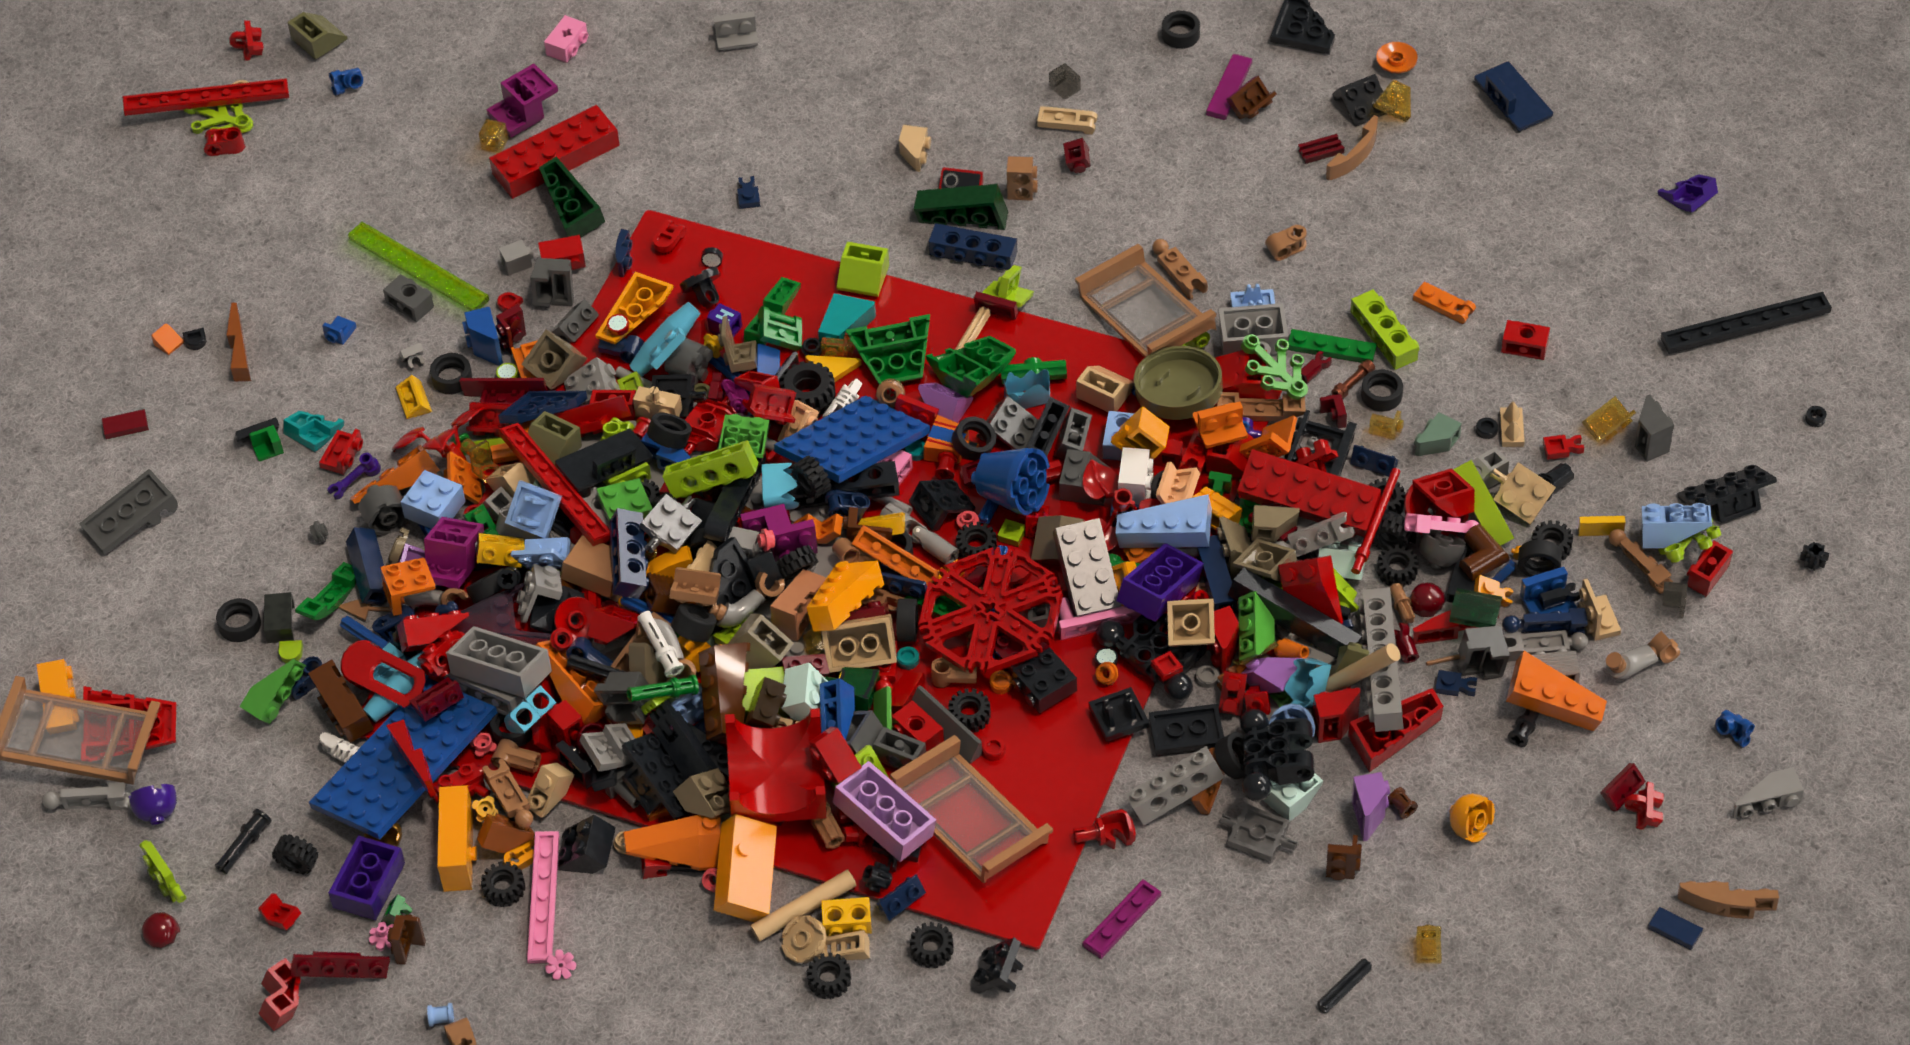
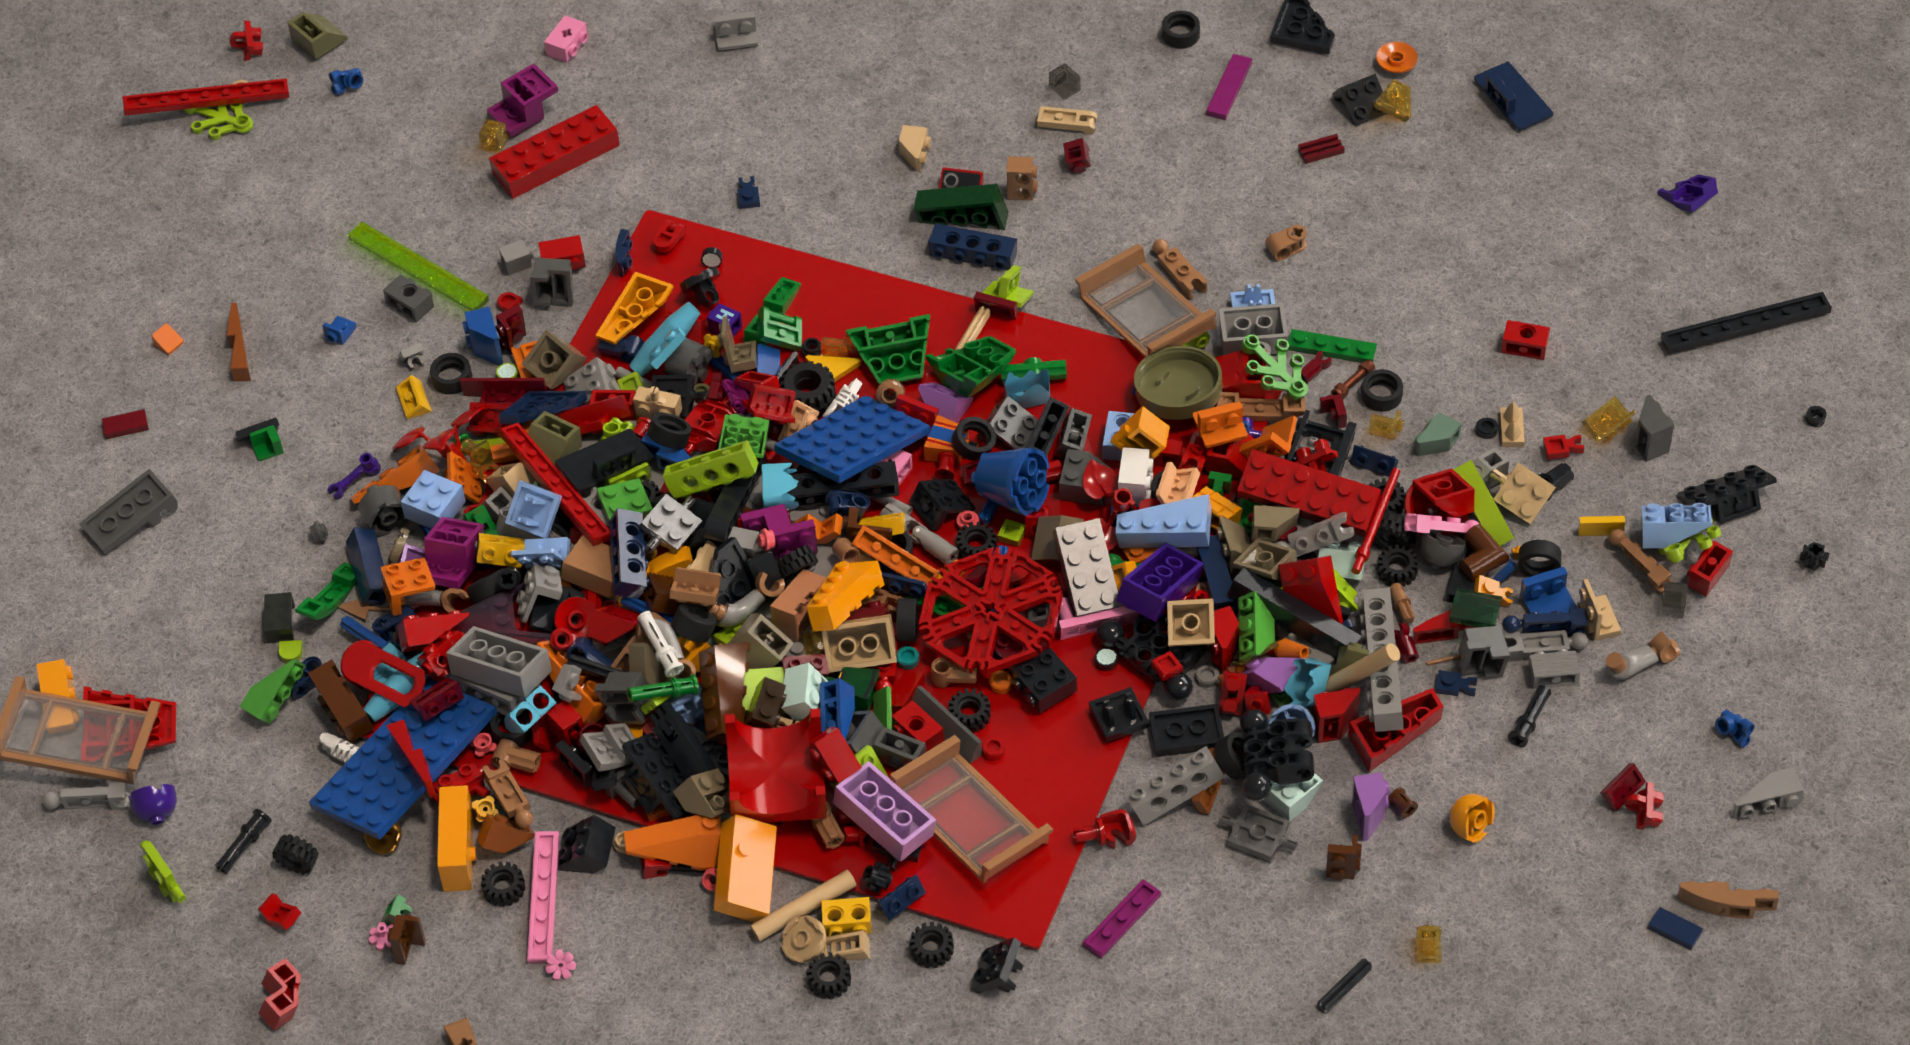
dark red hair [142,912,180,948] -> none
black tile [183,328,207,350] -> none
red piece [204,127,245,156] -> none
black tyre [216,598,261,642] -> none
teal slope [283,411,344,452] -> none
dark red bracket [290,952,390,979] -> none
red bracket [319,429,363,475] -> none
dark purple brick [328,836,405,921] -> none
light blue bush [427,1003,454,1027] -> none
dark blue arm [435,601,458,615] -> none
light orange beam [504,837,535,870] -> none
tan slope [527,763,575,818] -> none
dark green wedge [539,156,605,238] -> none
dark grey bracket [550,299,599,343] -> none
tile [607,314,629,336] -> none
black tyre [791,455,831,499] -> none
teal slope [818,293,876,350] -> none
lime slope [837,241,889,297] -> none
teal tile [905,439,925,461] -> none
tan slope [1076,366,1134,412] -> none
orange plate [1096,662,1118,685] -> none
reddish brown bracket [1226,76,1277,119] -> none
medium nougat slope [1326,115,1378,181] -> none
lime brick [1350,289,1420,370] -> none
dark red hair [1410,582,1445,617] -> none
orange plate [1413,281,1476,324] -> none
orange wedge [1506,651,1607,731] -> none
black tyre [1532,520,1573,561] -> none
black bar [1538,583,1580,609] -> none
none -> light grey bracket [552,664,582,702]

